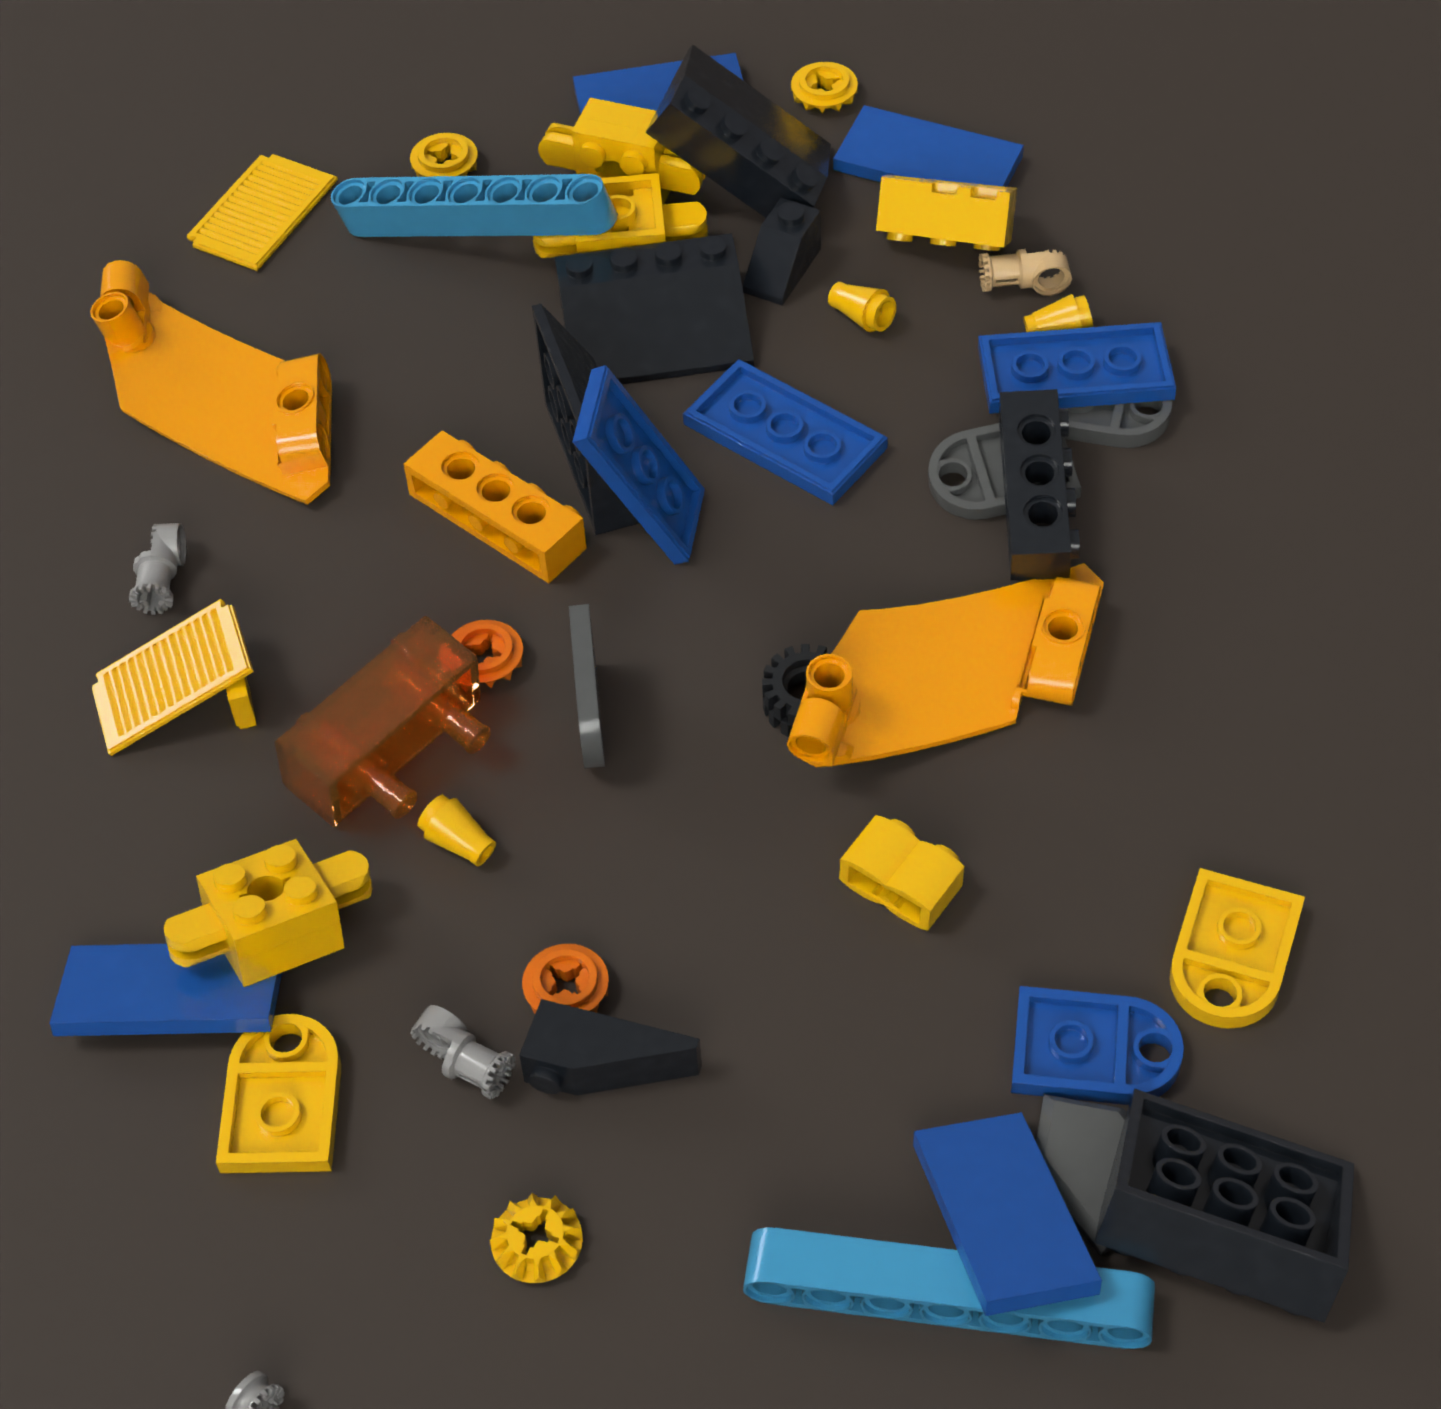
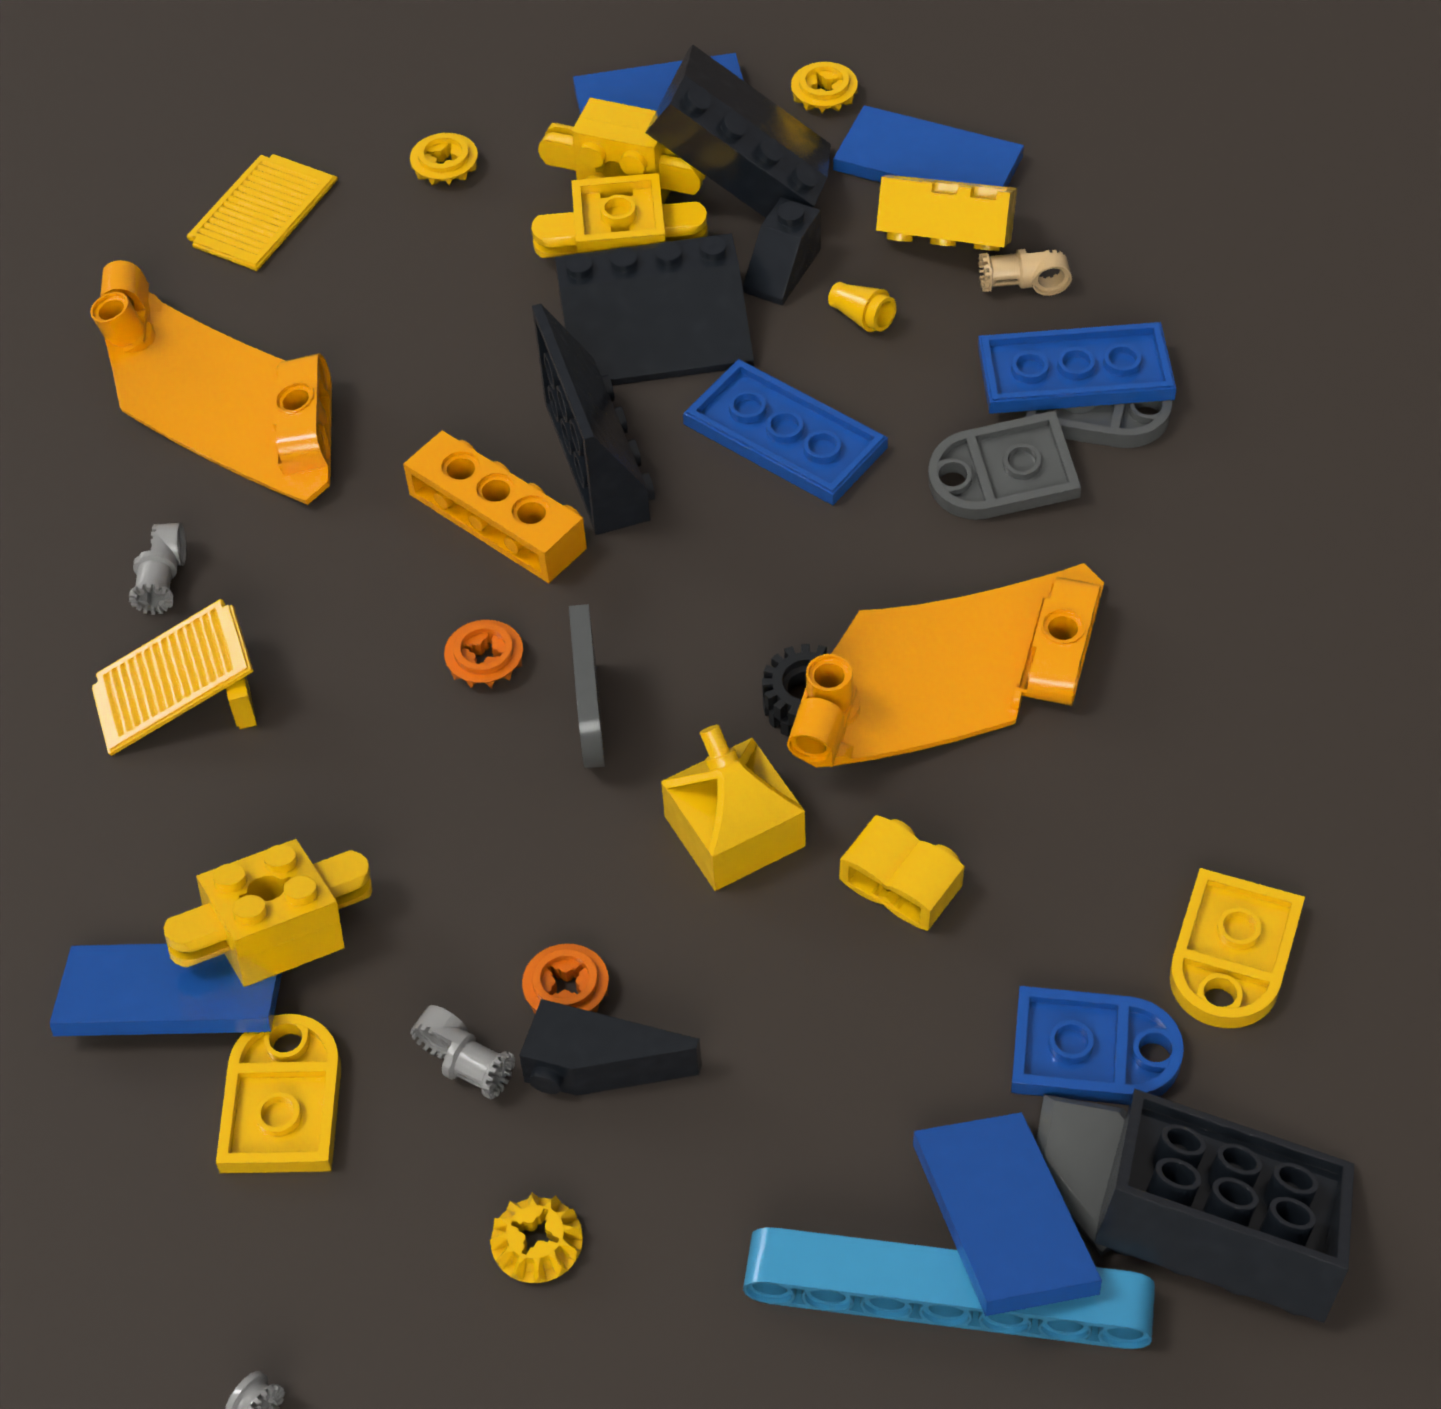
clear orange piece [274,616,491,827] -> none
dark azure beam [331,174,618,237] -> none
yellow cone [417,794,496,867] -> none
blue tile [572,365,705,565] -> none
black brick [999,389,1080,580] -> none
yellow cone [1023,294,1093,332] -> none
none -> yellow piece [661,724,806,891]

